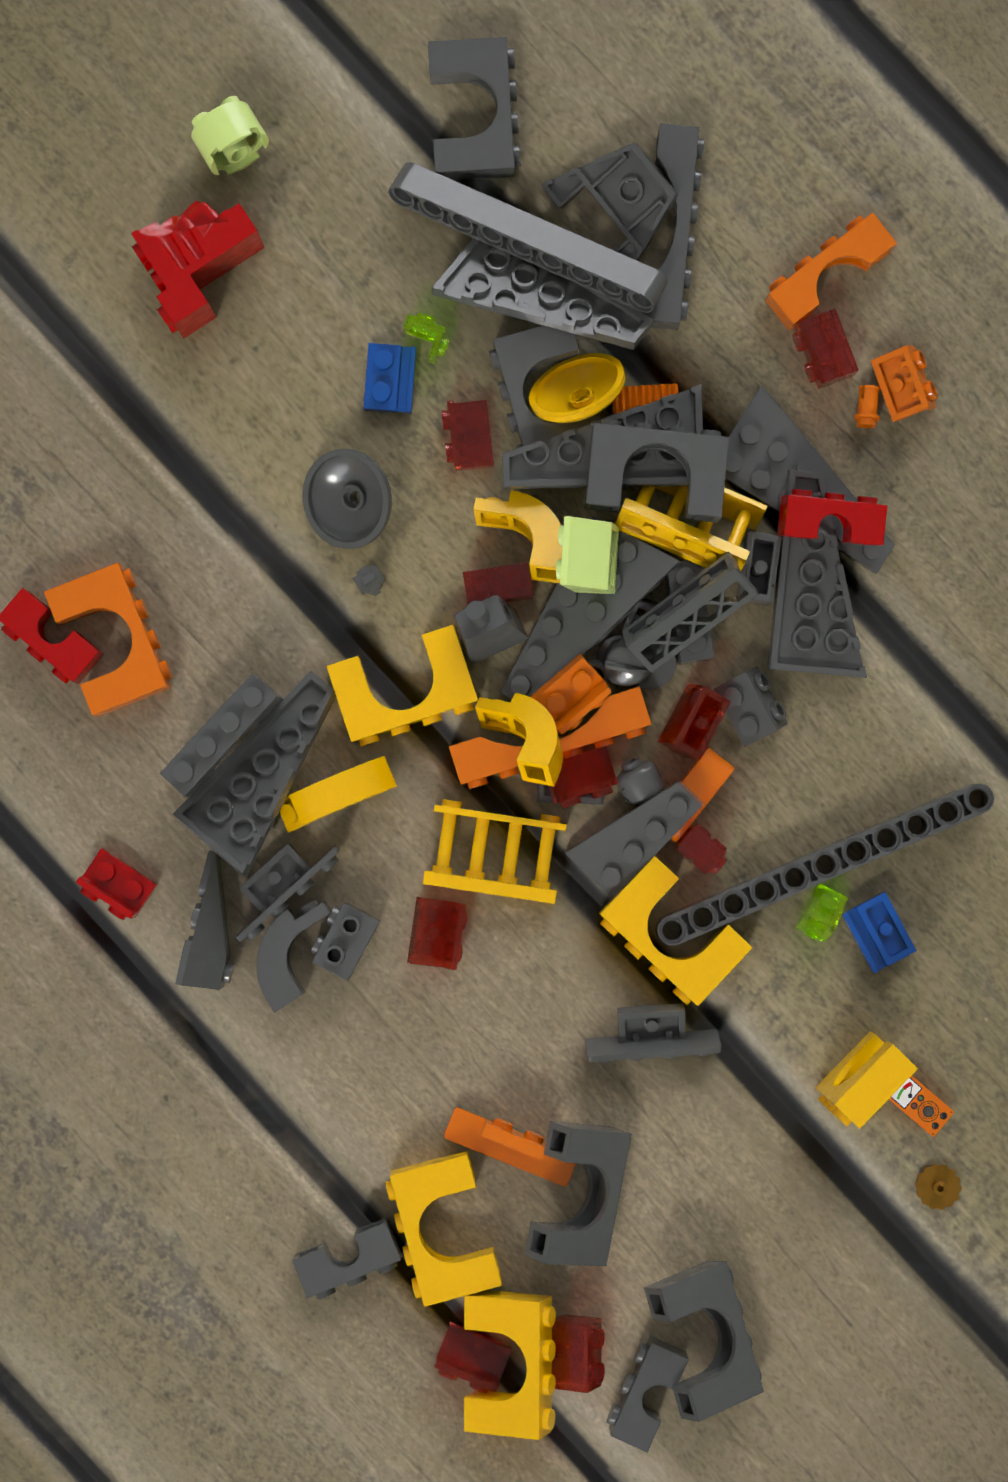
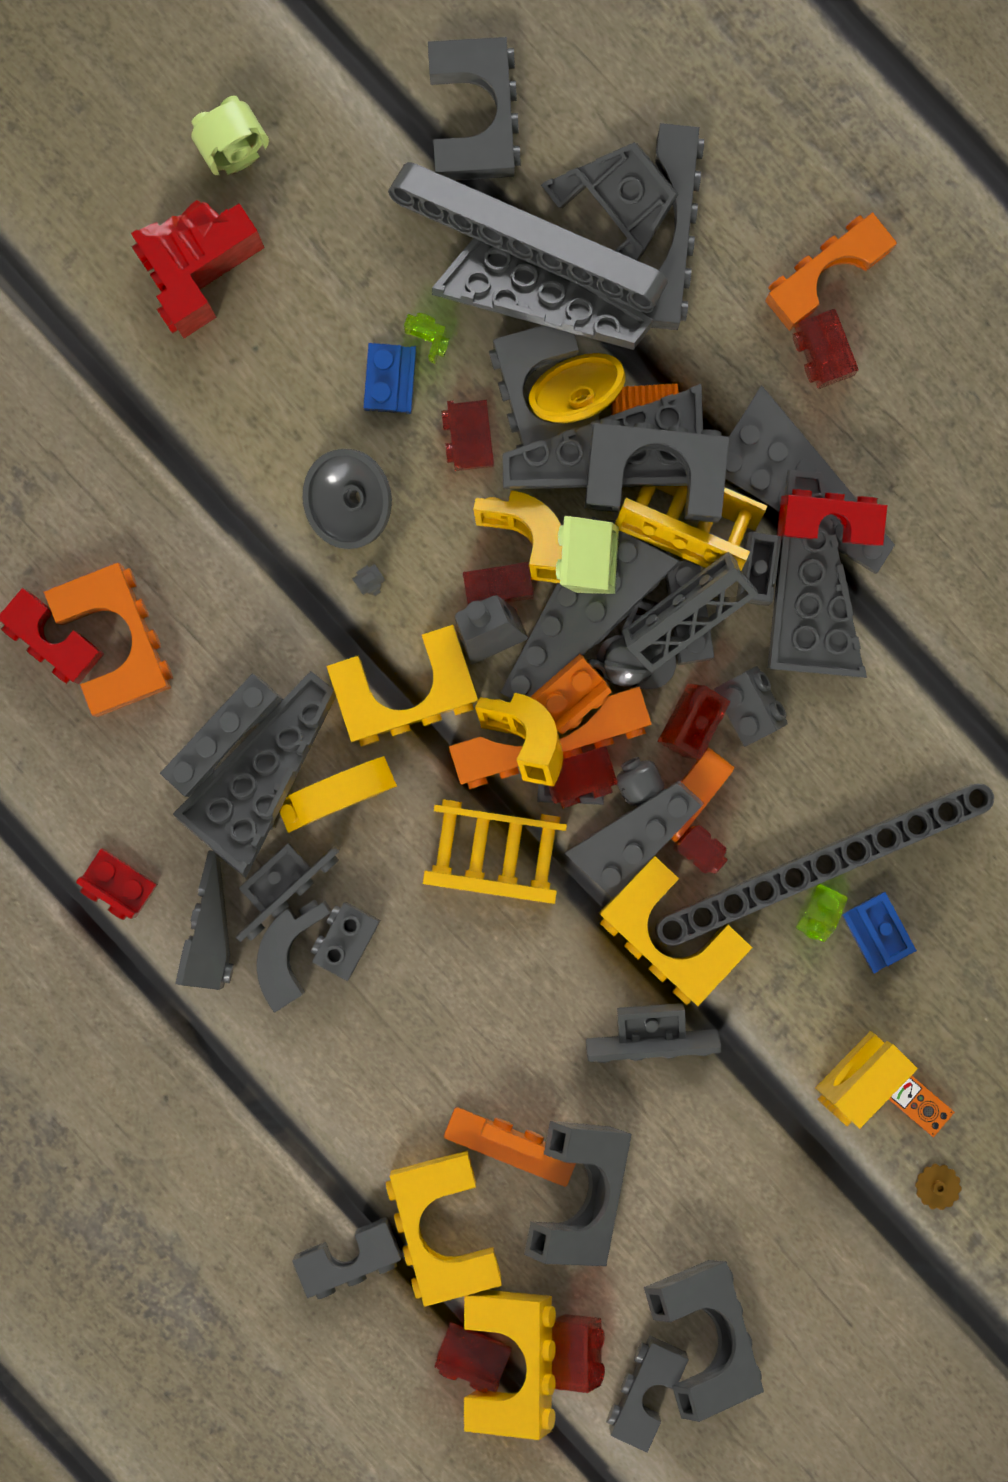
clear red bracket [407,897,467,970] -> none
orange pin [854,385,880,429] -> none
orange bracket [870,345,938,422] -> none

